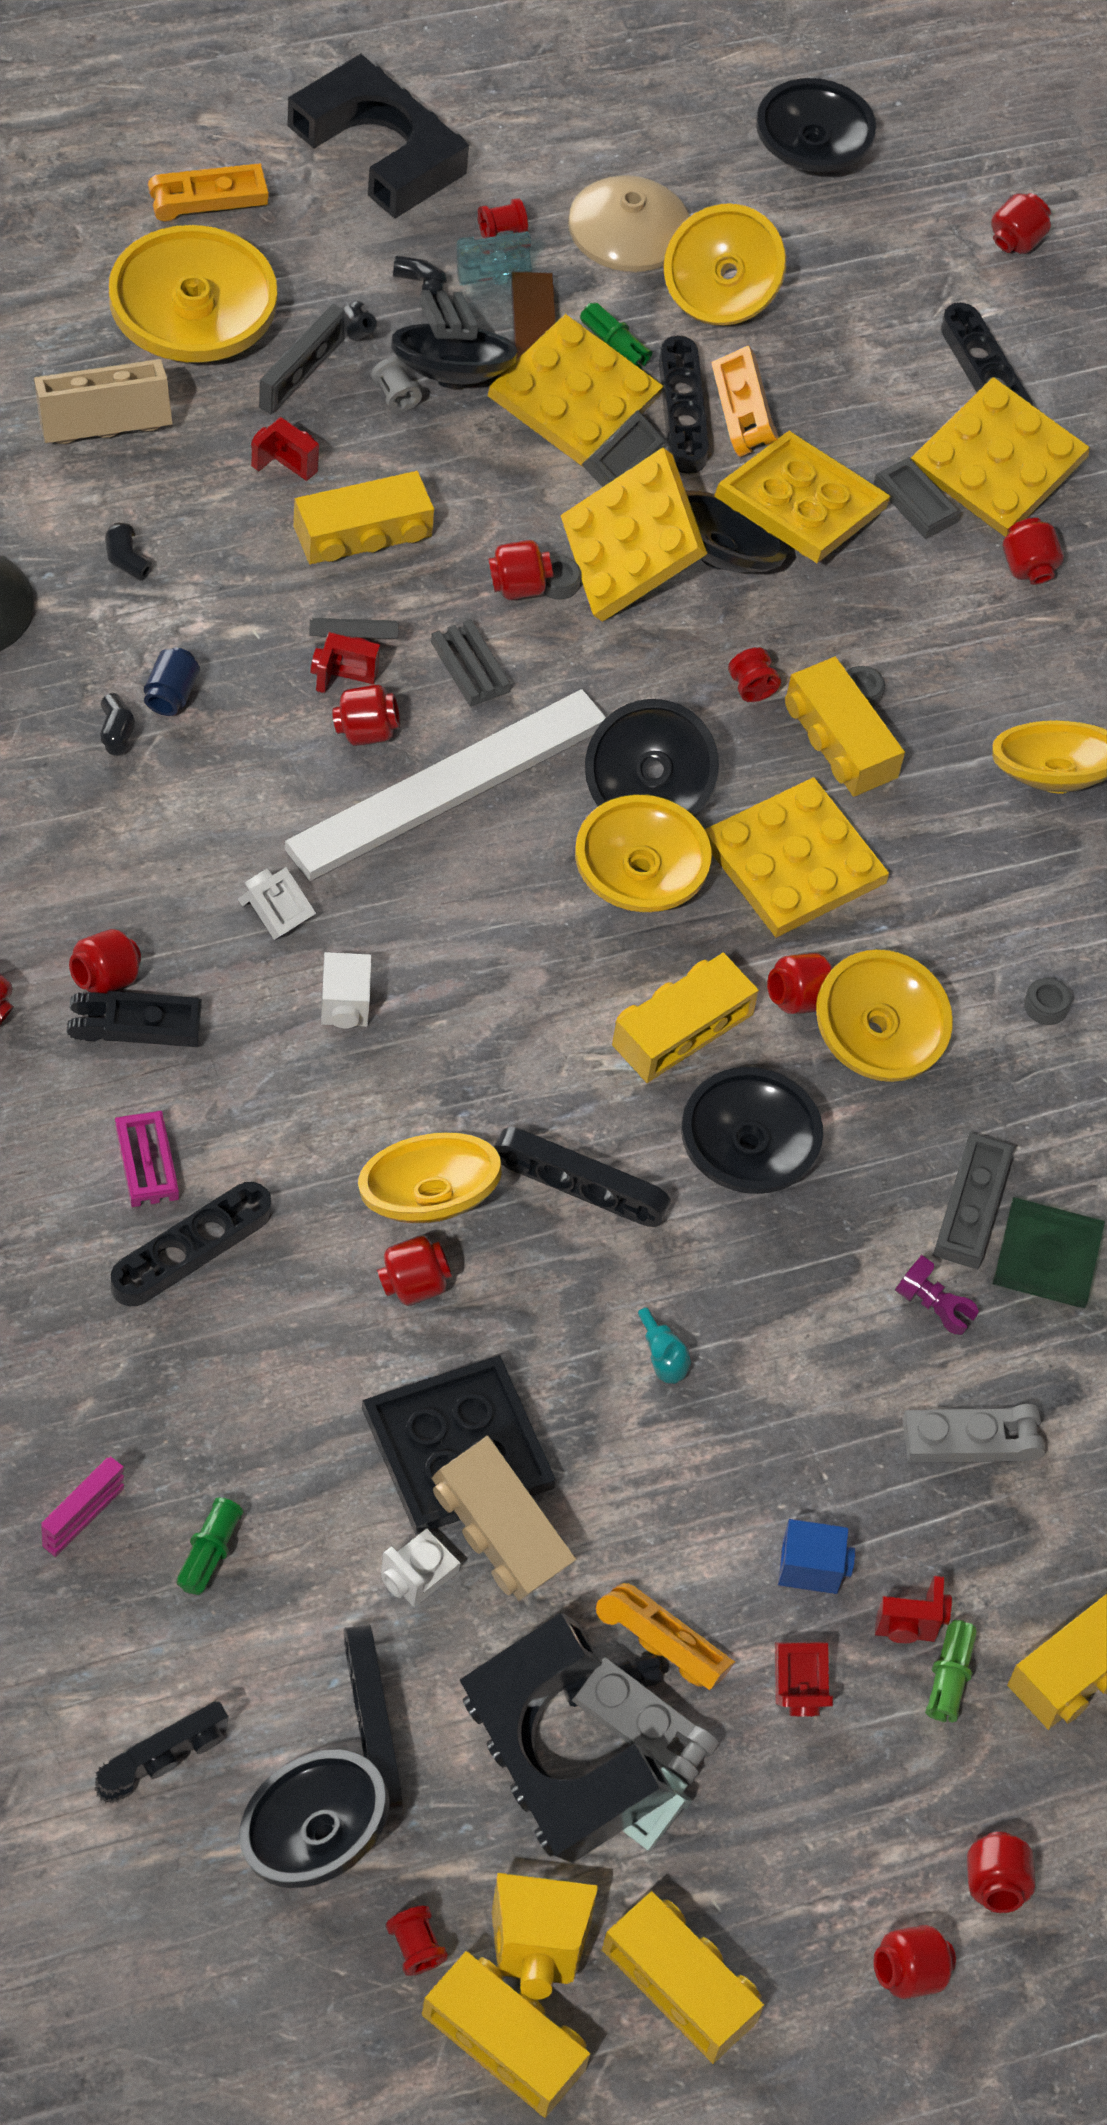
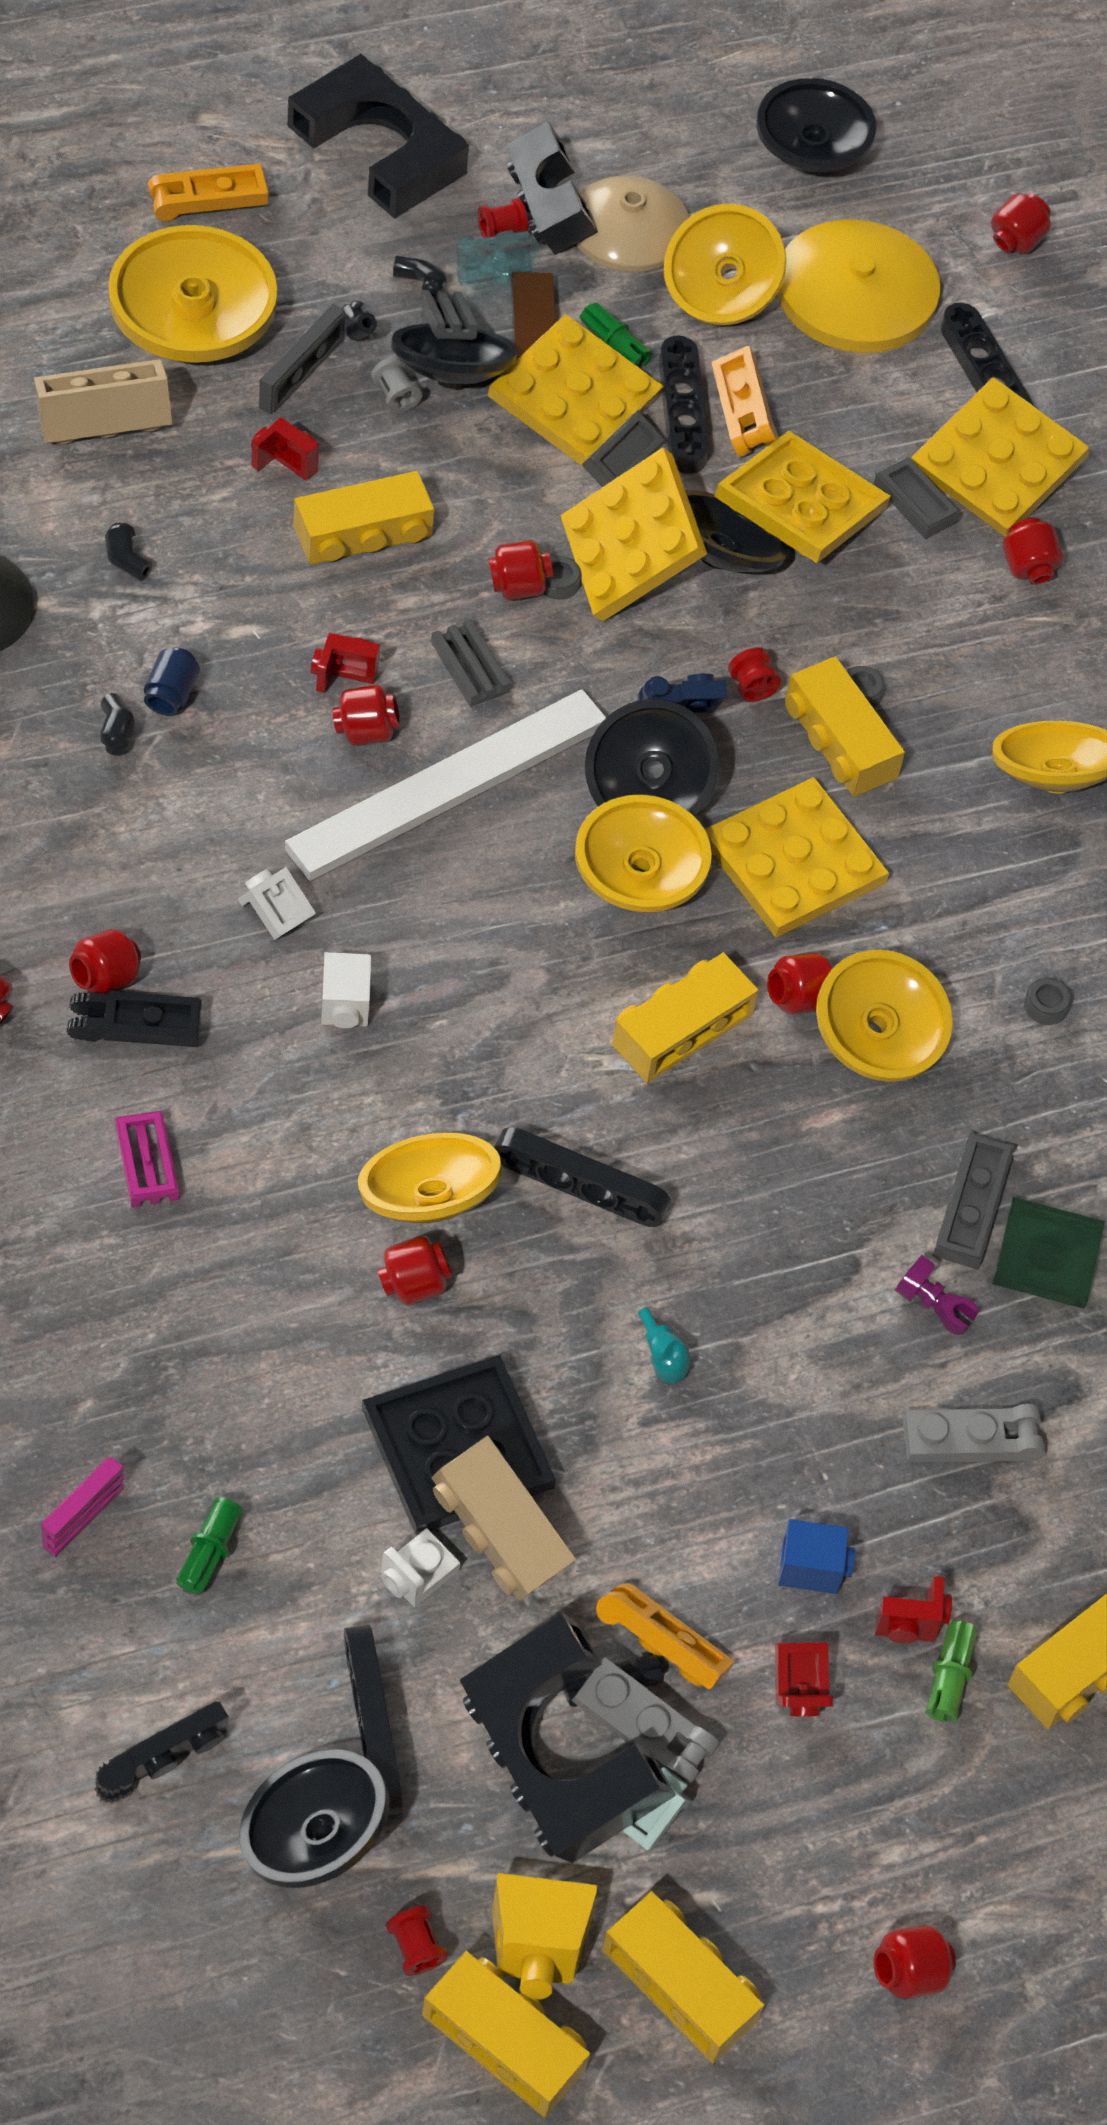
black beam [111,1182,271,1306] -> none
dark grey tile [309,618,399,639] -> none
black dish [681,1067,823,1194] -> none
red head [967,1831,1036,1913] -> none
none -> arch [506,122,598,255]
none -> dark blue plate [637,673,727,713]
none -> yellow dish [777,219,940,353]

